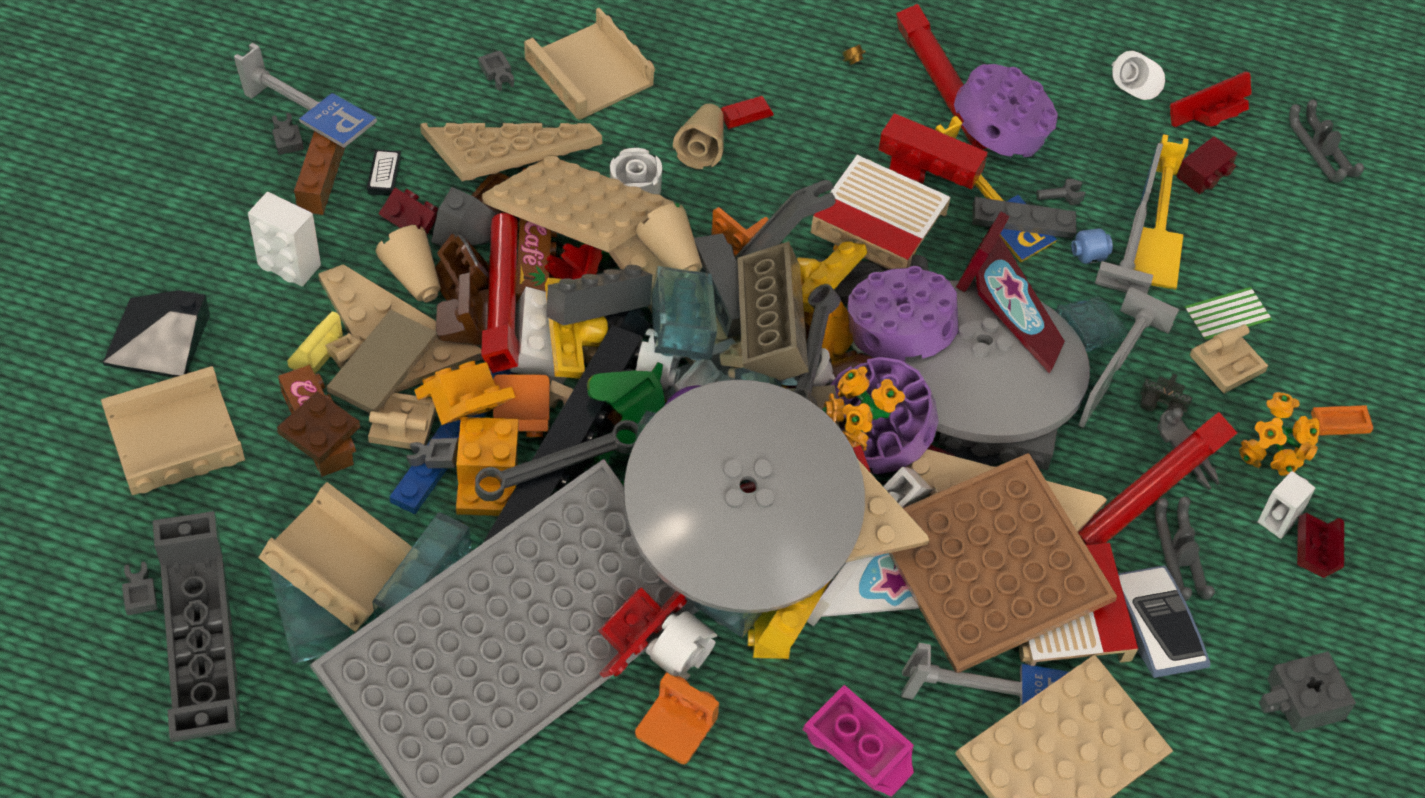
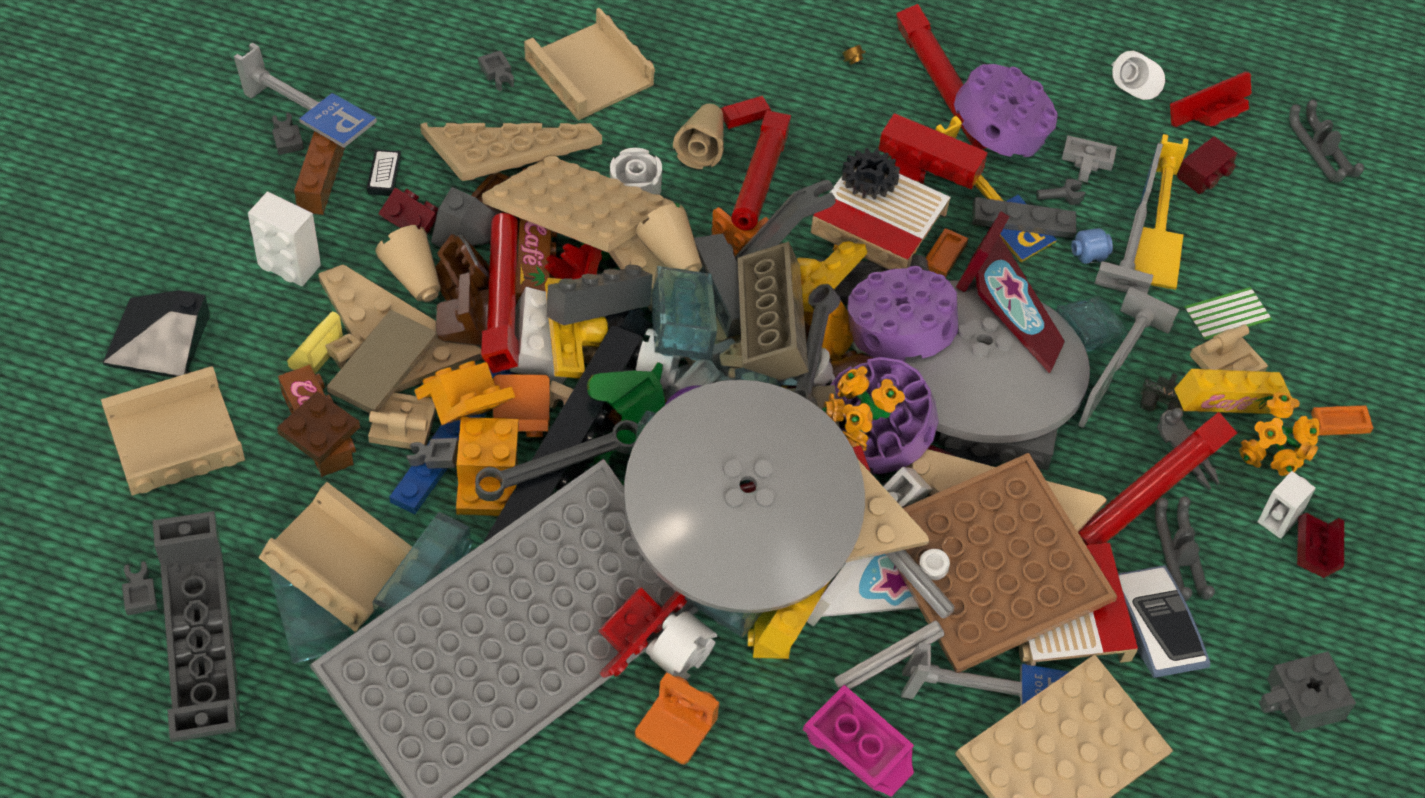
none -> red brick [731,110,791,231]
none -> light grey axle [834,621,945,690]
none -> black gear [842,148,900,200]
none -> light grey axle [885,550,955,619]
none -> white tile [919,549,950,580]
none -> orange tile [922,228,968,278]
none -> light grey hinge [1062,135,1117,182]
none -> yellow brick [1174,369,1290,414]

